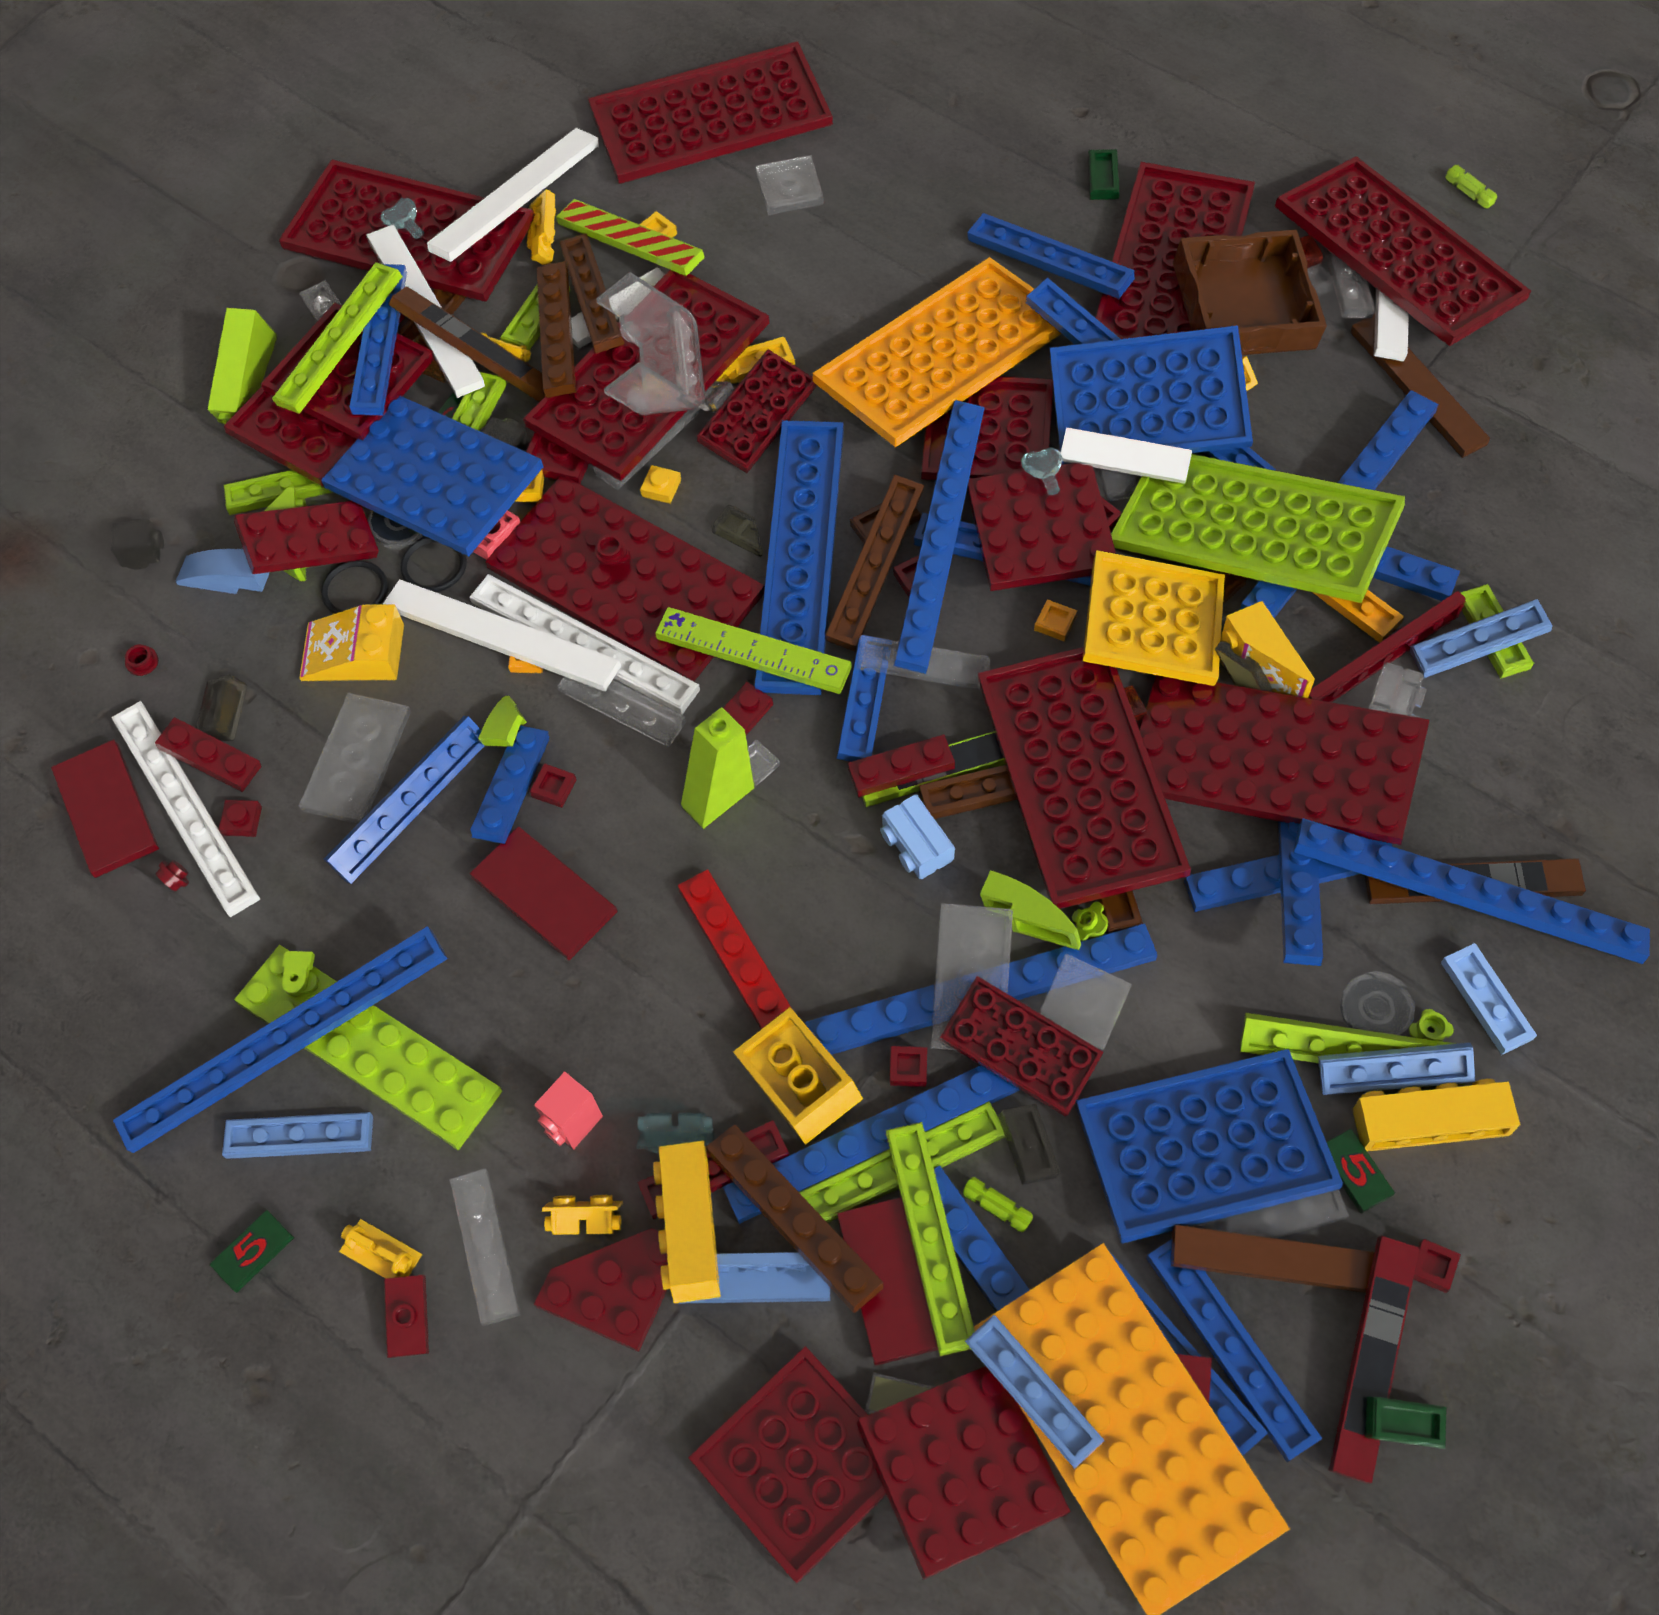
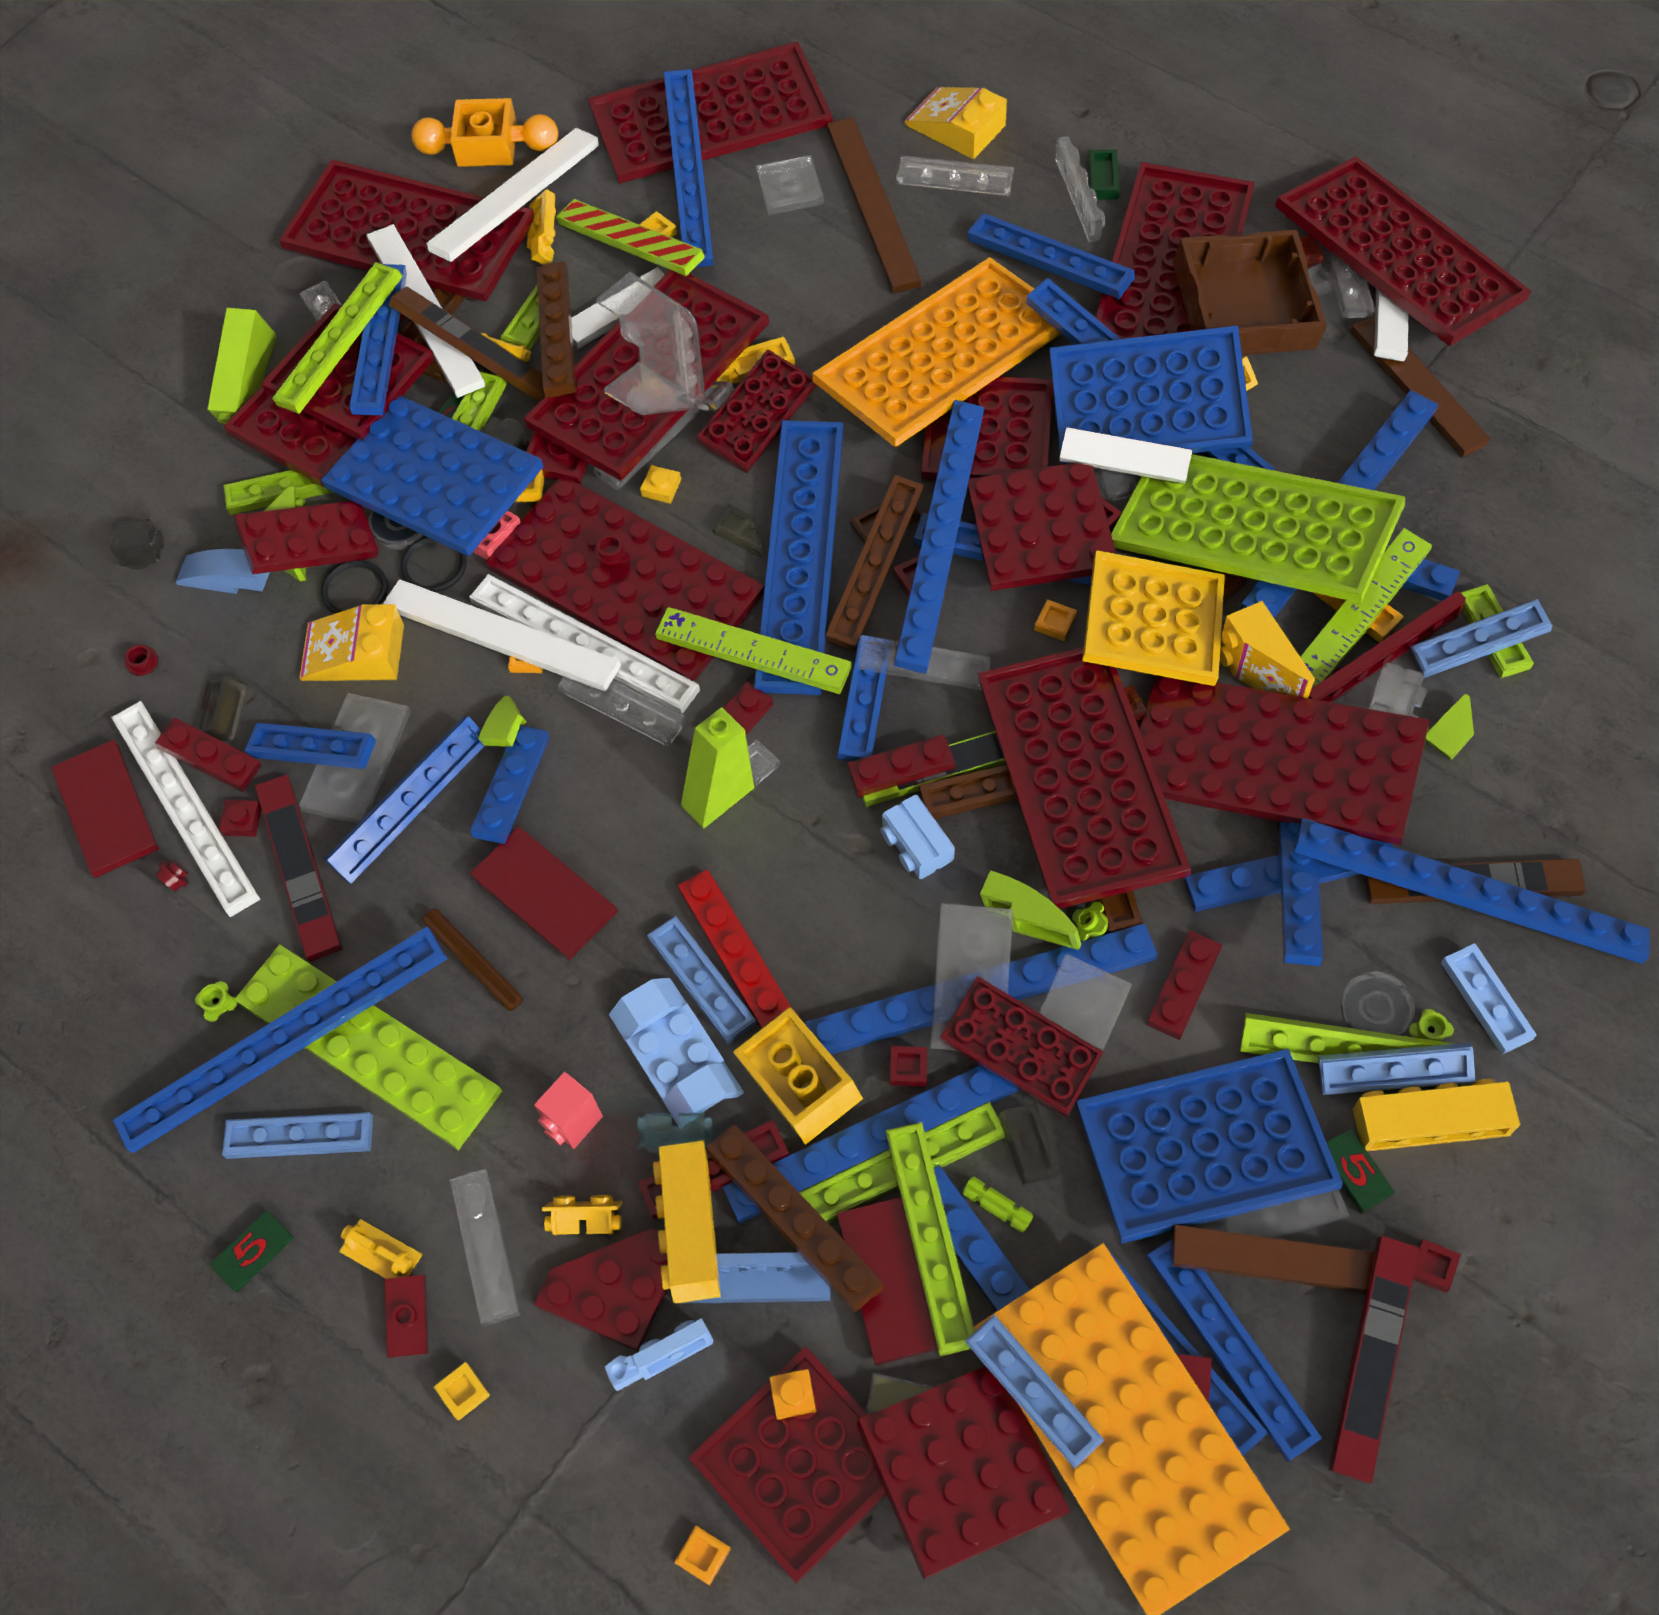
lime piece [282,951,315,996] -> none
clear light blue rock [381,198,423,239] -> none
dark red plate [530,763,577,808] -> none
reddish brown tile [559,234,624,353] -> none
clear light blue rock [1021,447,1062,495] -> none
tile [1215,641,1272,692] -> none
dark green tile [1365,1396,1446,1449] -> none
lime axle [1445,165,1497,209] -> none
none -> lime plate [195,981,237,1022]
none -> blue plate [245,723,376,769]
none -> tile [255,774,343,962]
none -> light orange brick [411,98,558,167]
none -> reddish brown axle [422,908,523,1011]
none -> yellow plate [434,1362,491,1421]
none -> light blue hinge [605,1318,714,1391]
none -> light blue piece [609,978,744,1132]
none -> medium blue tile [647,916,757,1045]
none -> blue plate [664,69,714,267]
none -> light orange tile [674,1526,731,1586]
none -> light orange plate [770,1369,816,1420]
none -> reddish brown tile [827,116,921,294]
none -> clear tile [897,156,1014,196]
none -> yellow slope [905,87,1007,160]
none -> clear plate [1056,136,1105,243]
none -> dark red plate [1147,930,1223,1040]
none -> lime tile [1301,528,1432,688]
none -> lime slope [1425,694,1474,760]

